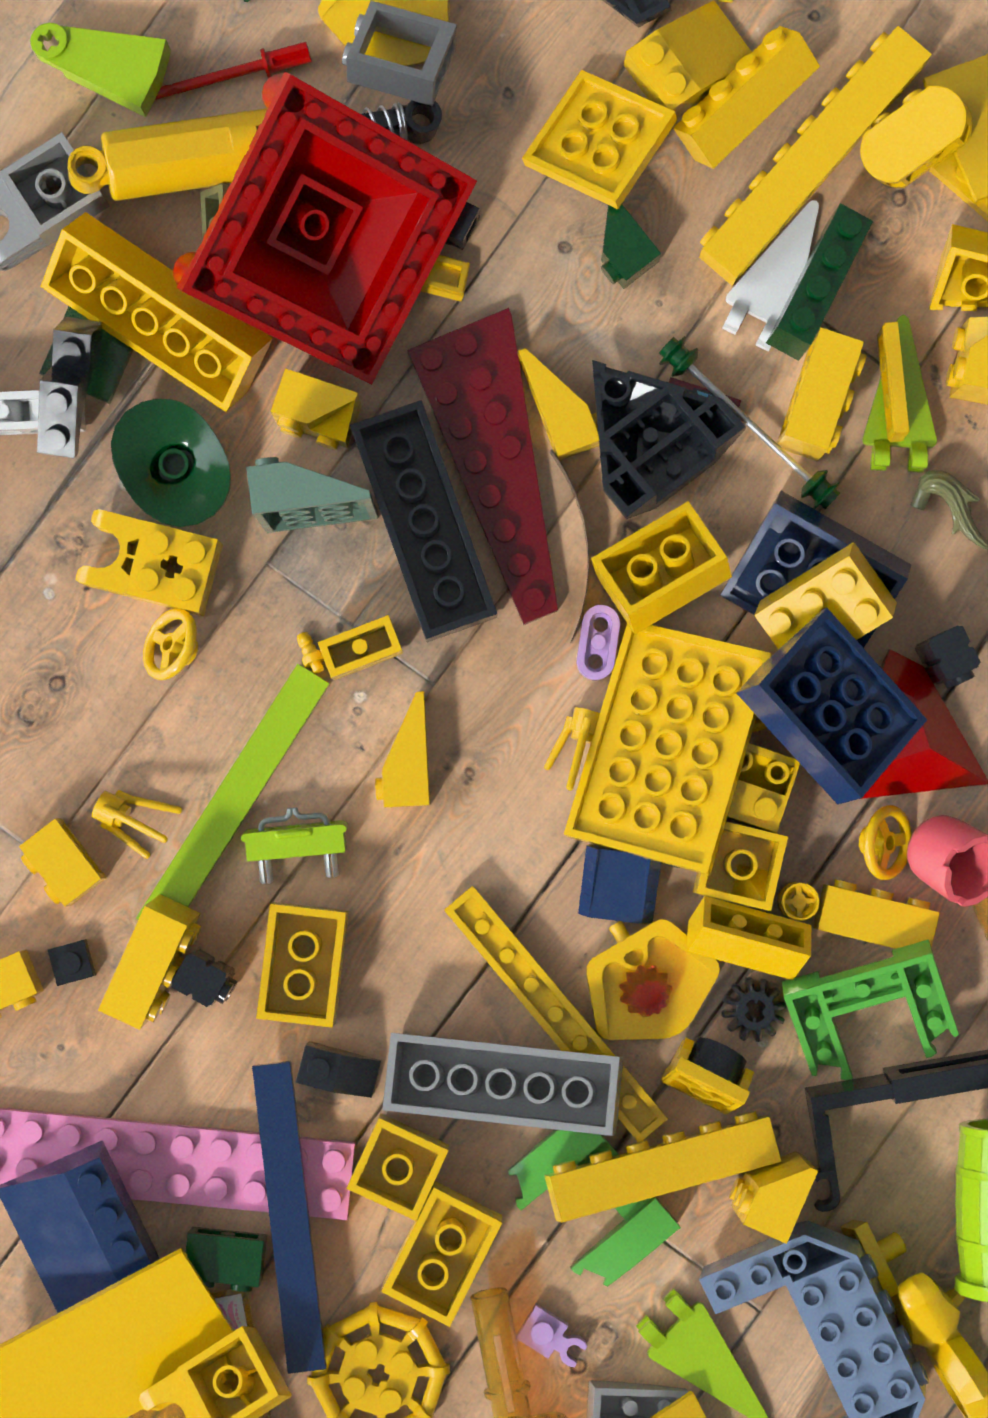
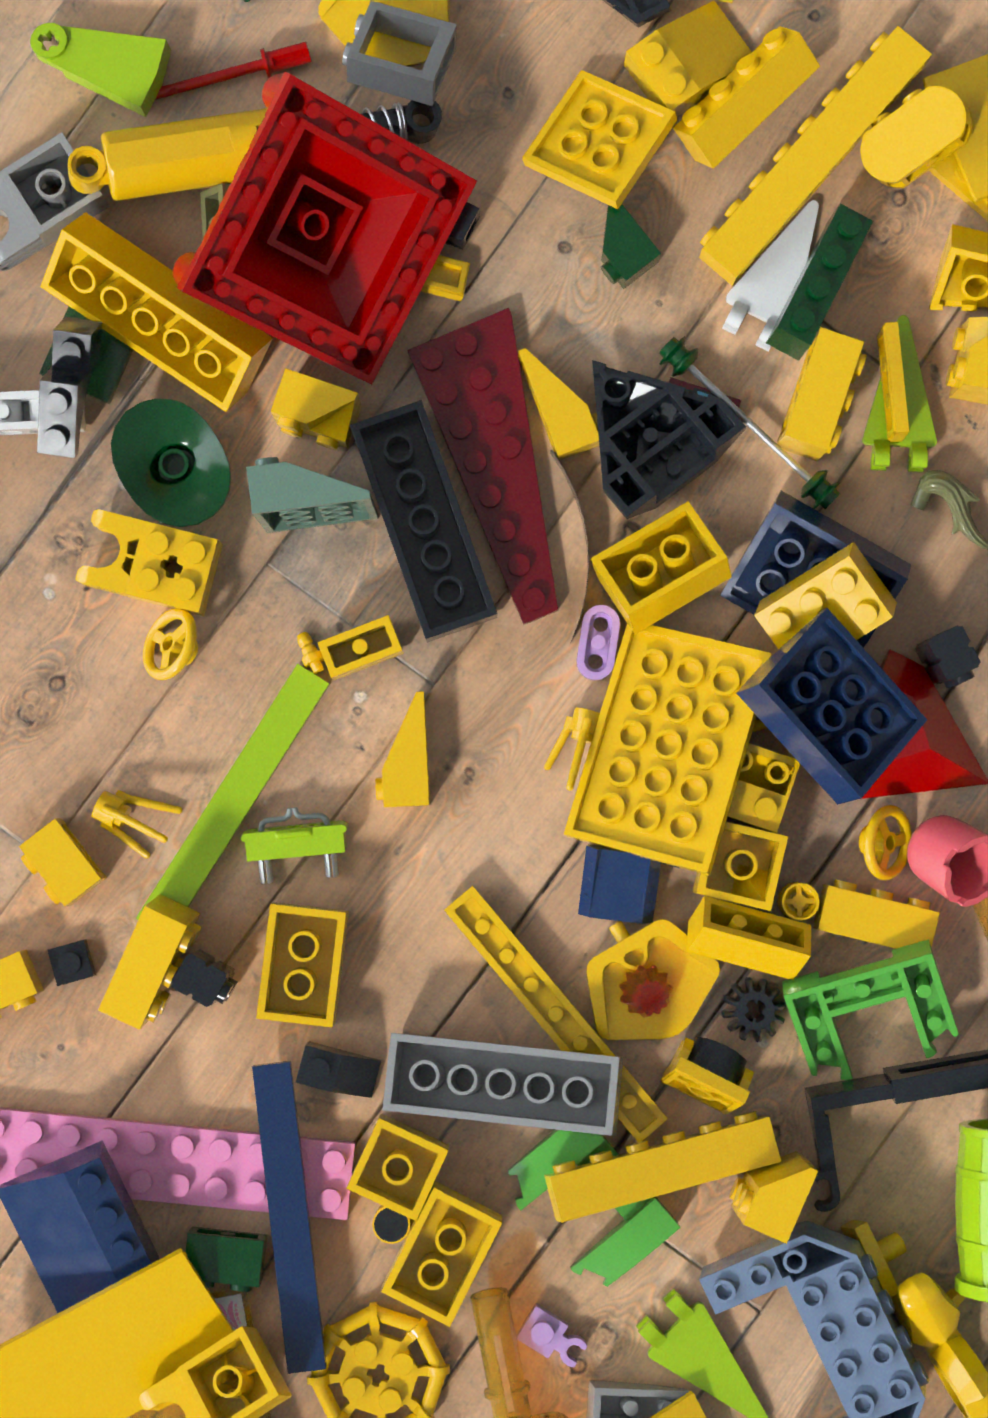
none -> black tile [372,1206,411,1244]

